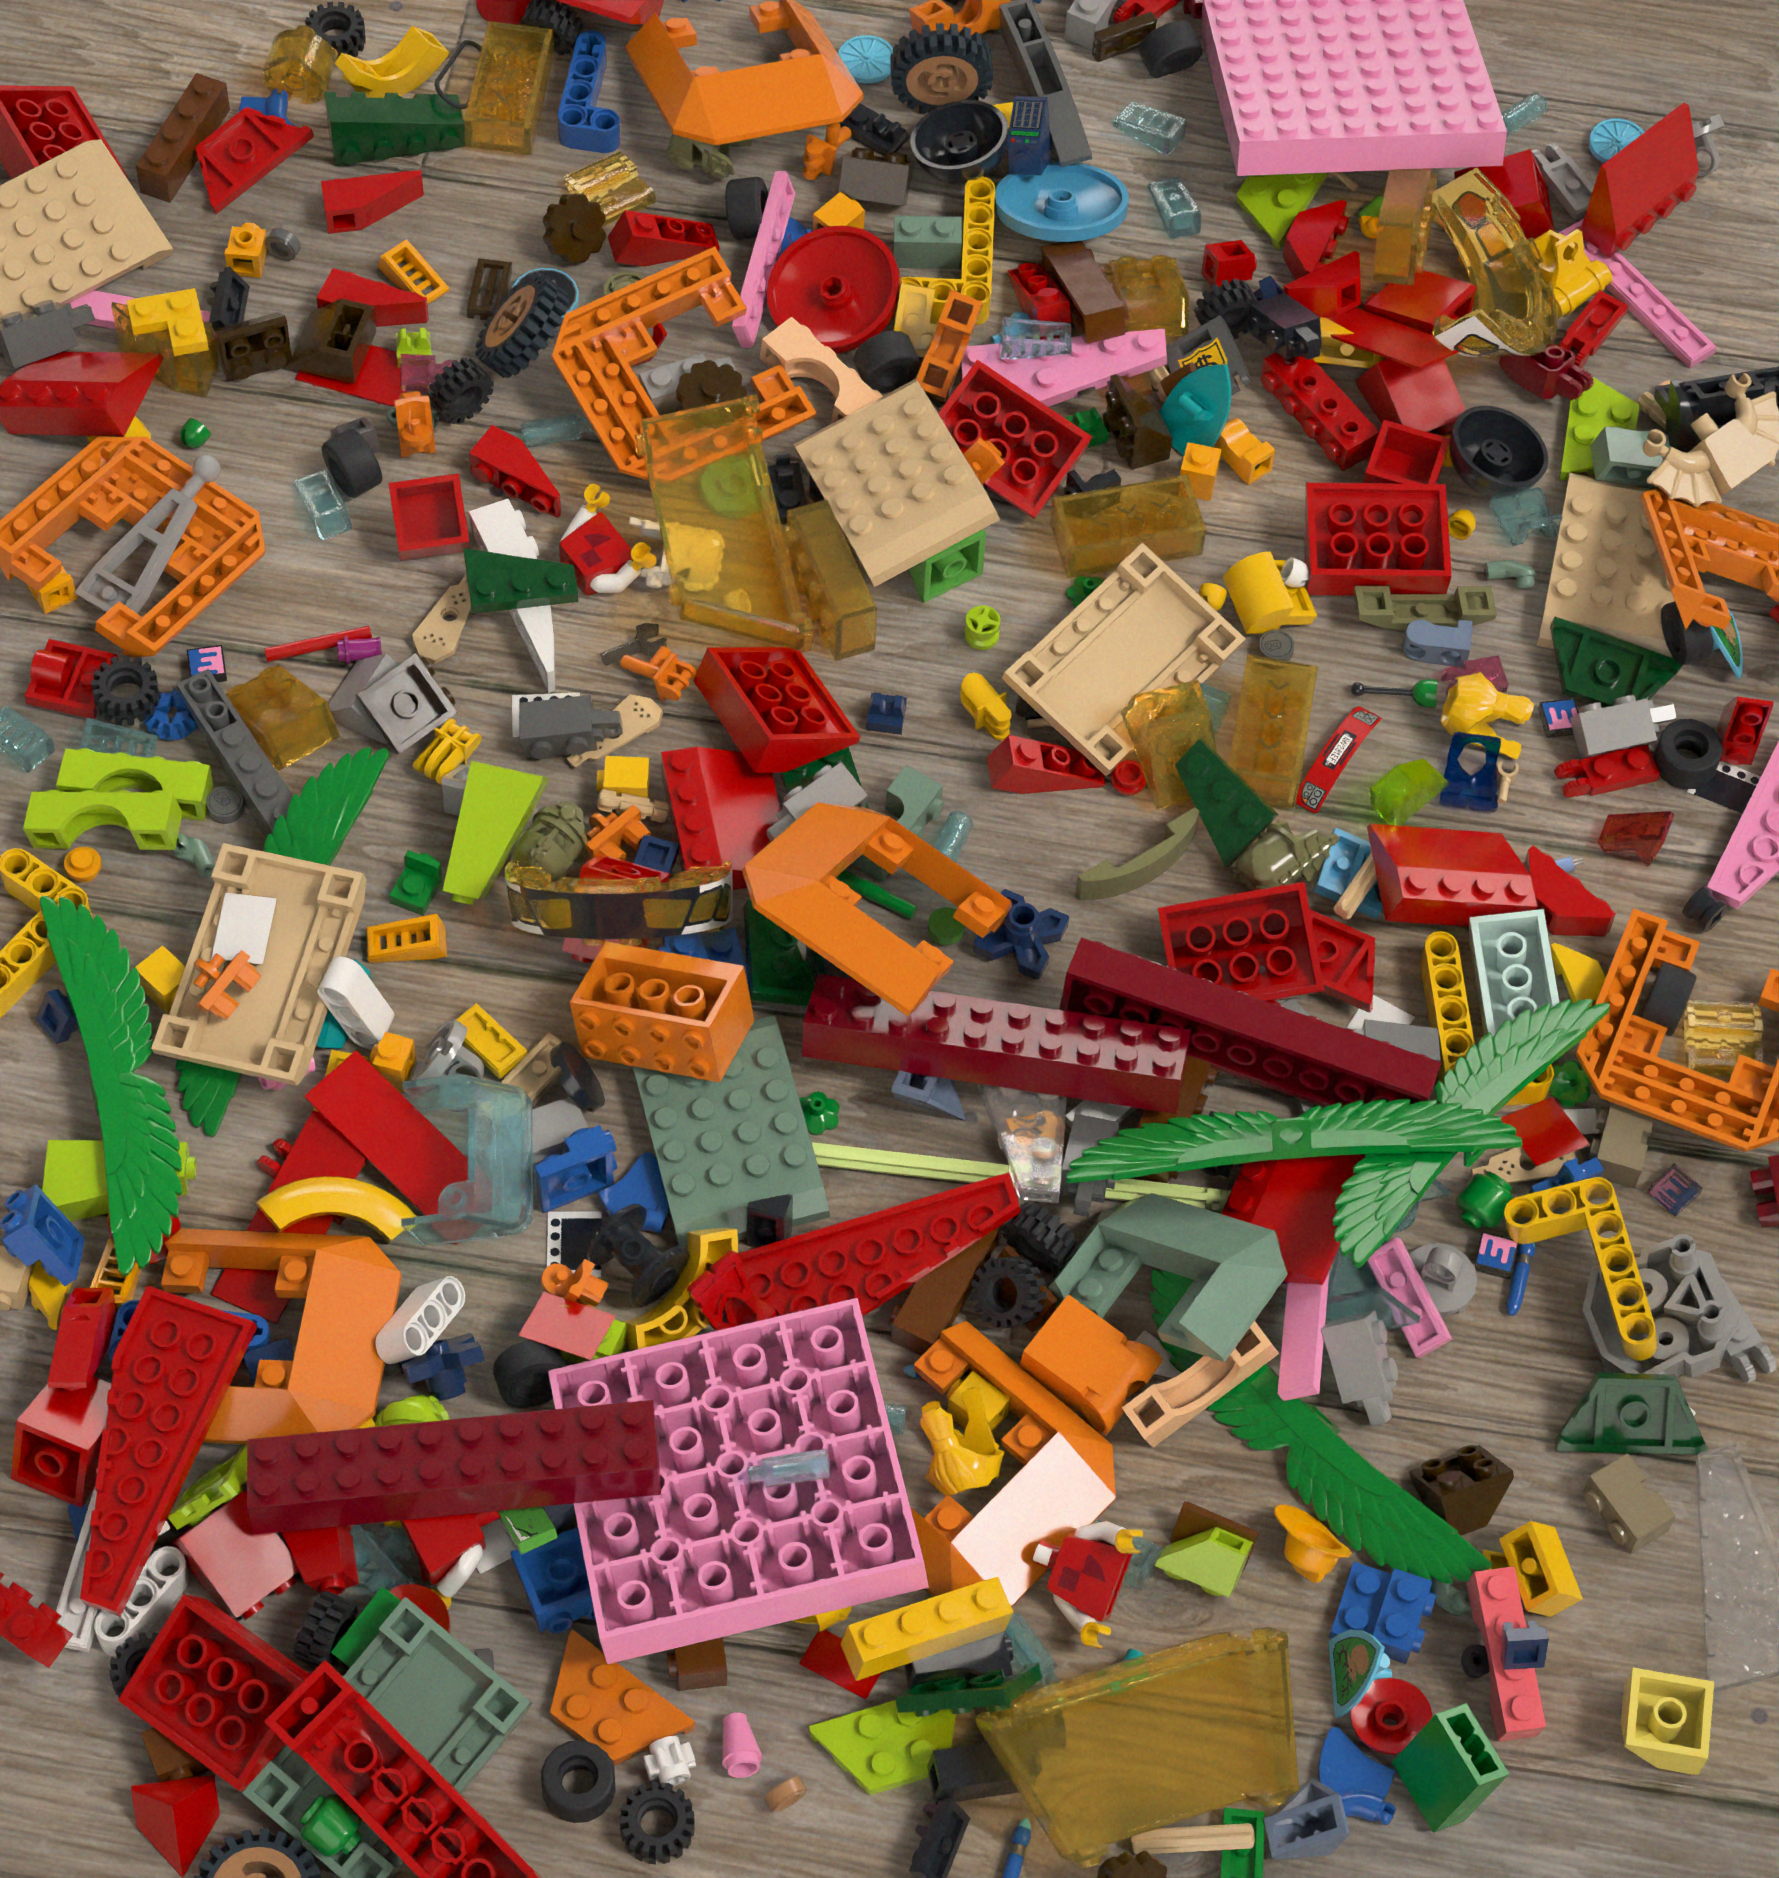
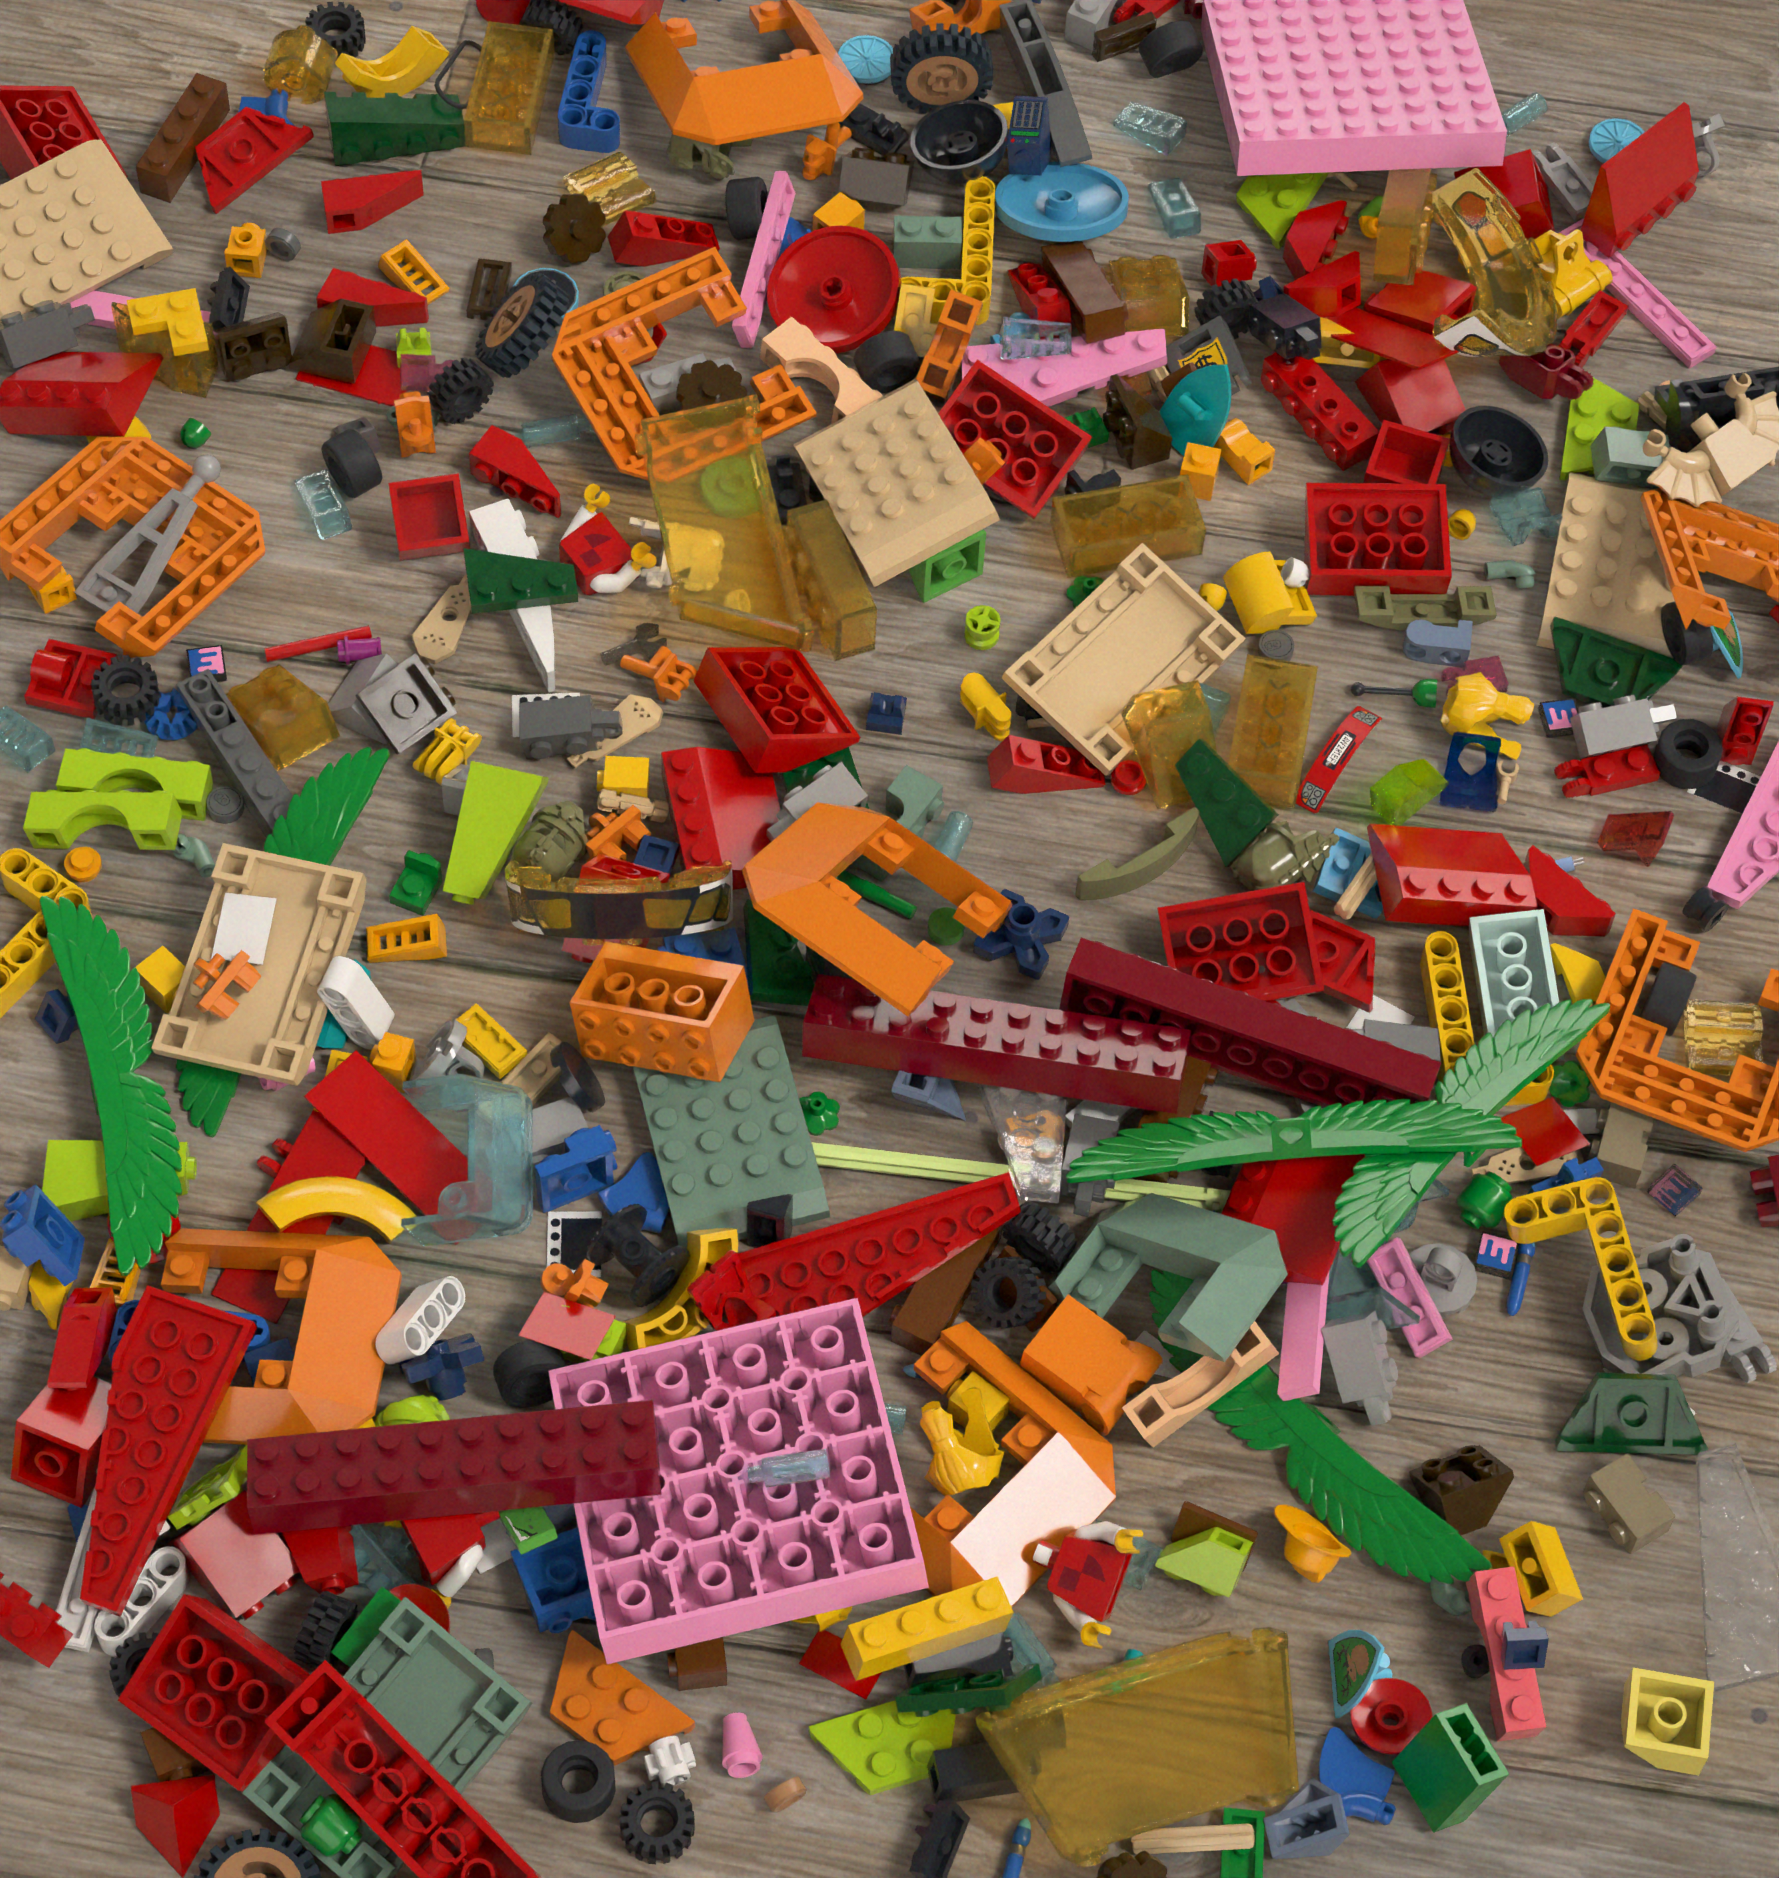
blue plate [1329,1561,1437,1664] -> none

